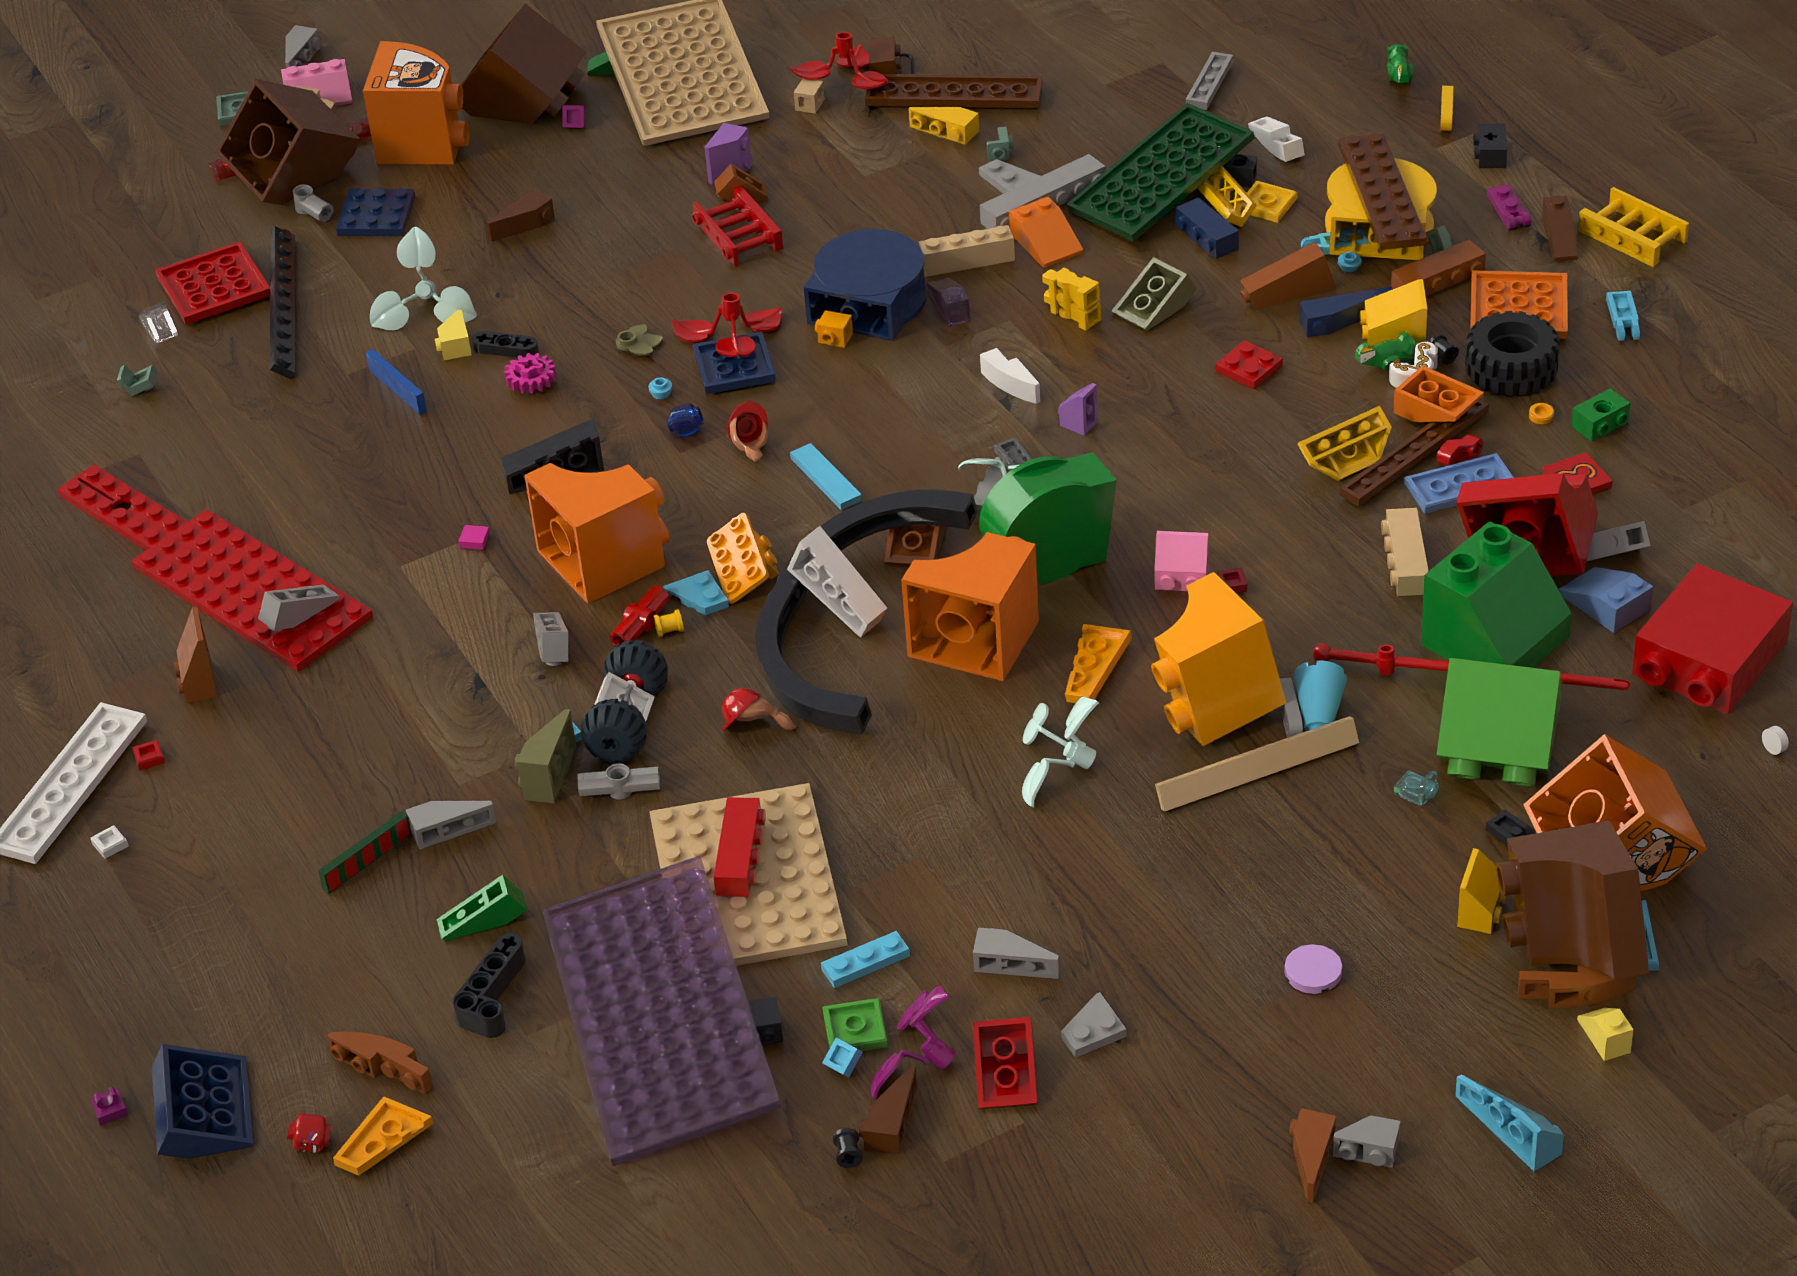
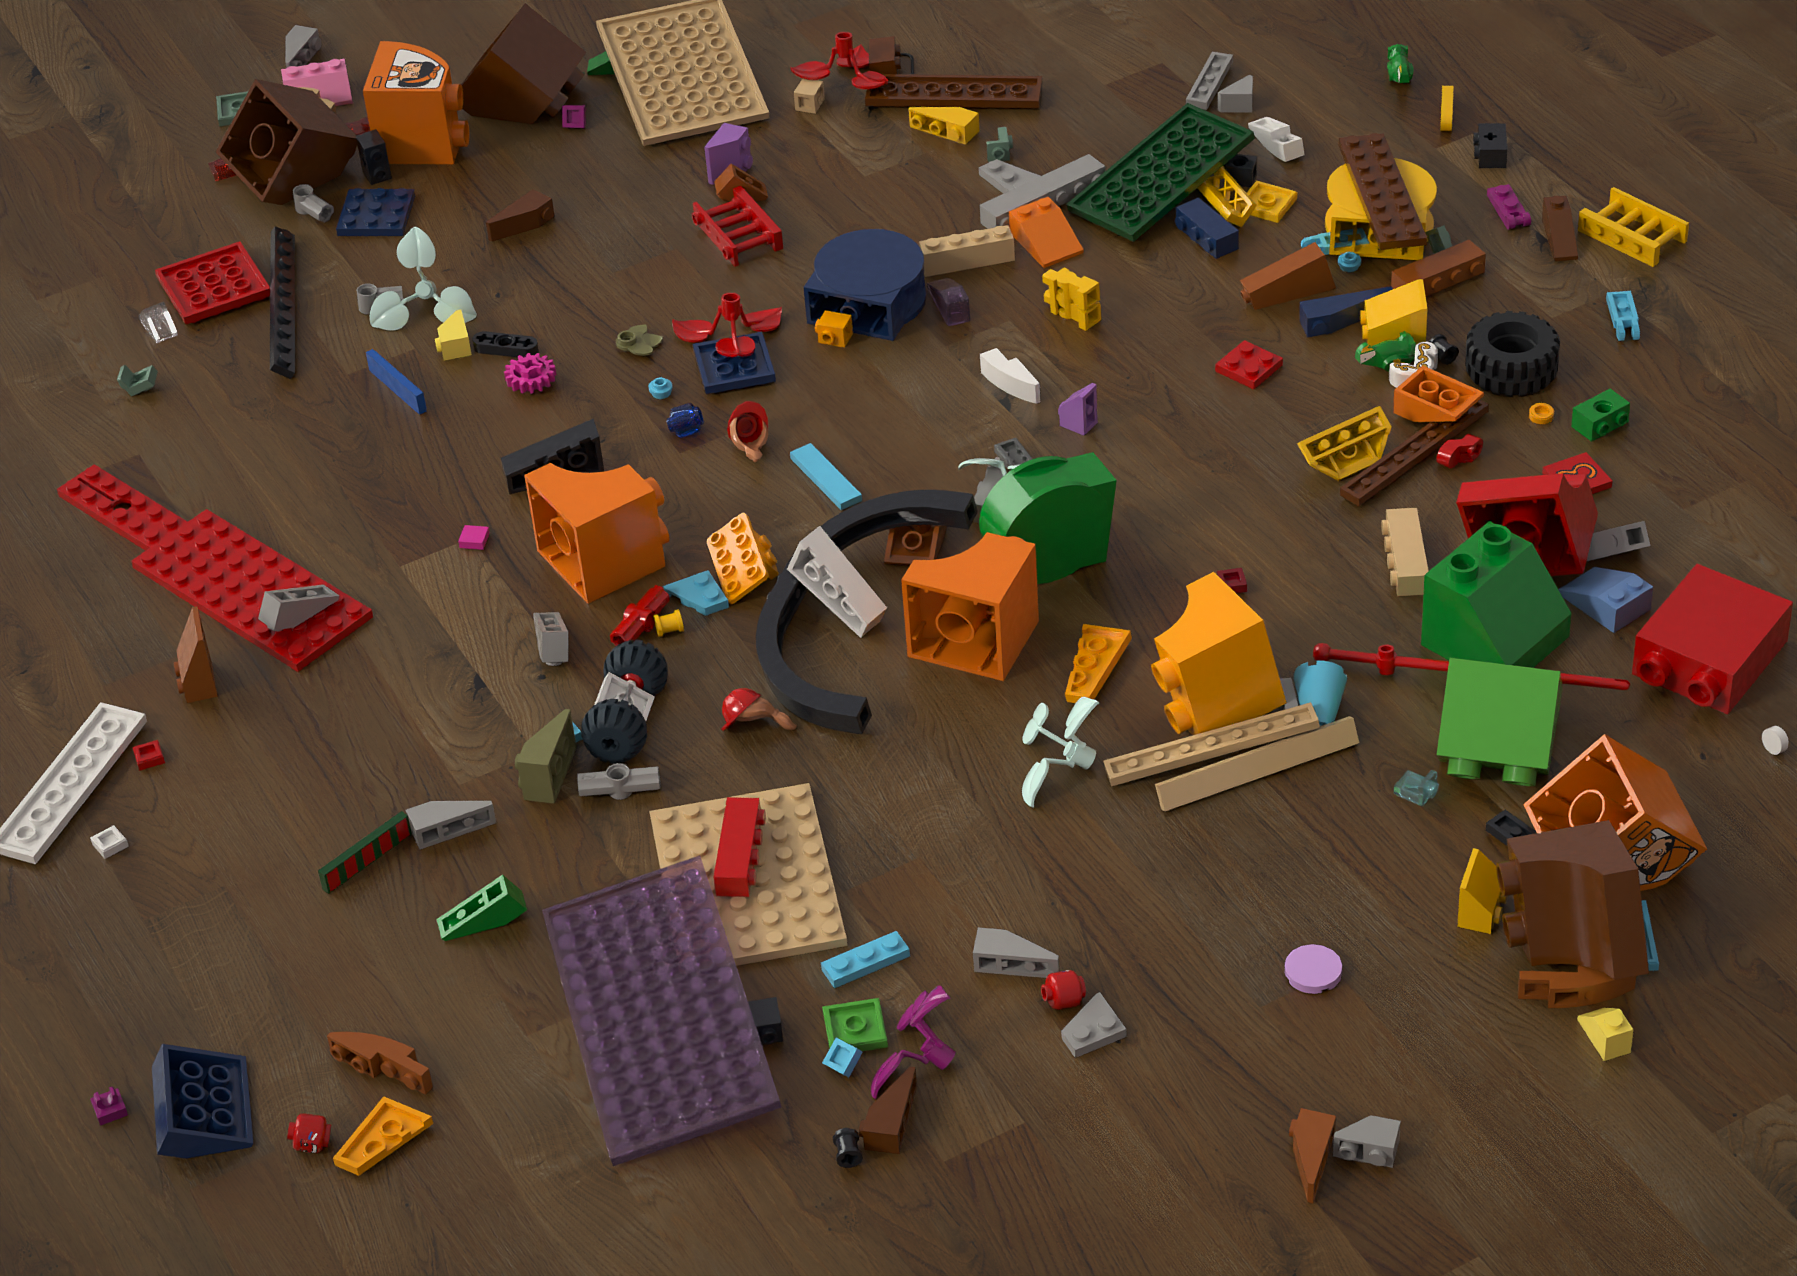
black beam [452,933,526,1038] -> none
red slope [972,1017,1038,1109] -> none
olive slope [1111,257,1197,331] -> none
bright pink slope [1155,531,1208,591] -> none
medium blue tile [1405,453,1514,514] -> none
medium azure wedge [1456,1074,1564,1171] -> none
orange plate [1470,270,1568,339] -> none
none -> black brick [356,129,392,185]
none -> light grey piece [357,284,404,314]
none -> red head [1041,970,1086,1010]
none -> tan plate [1103,702,1320,786]
none -> light grey slope [1218,75,1253,112]

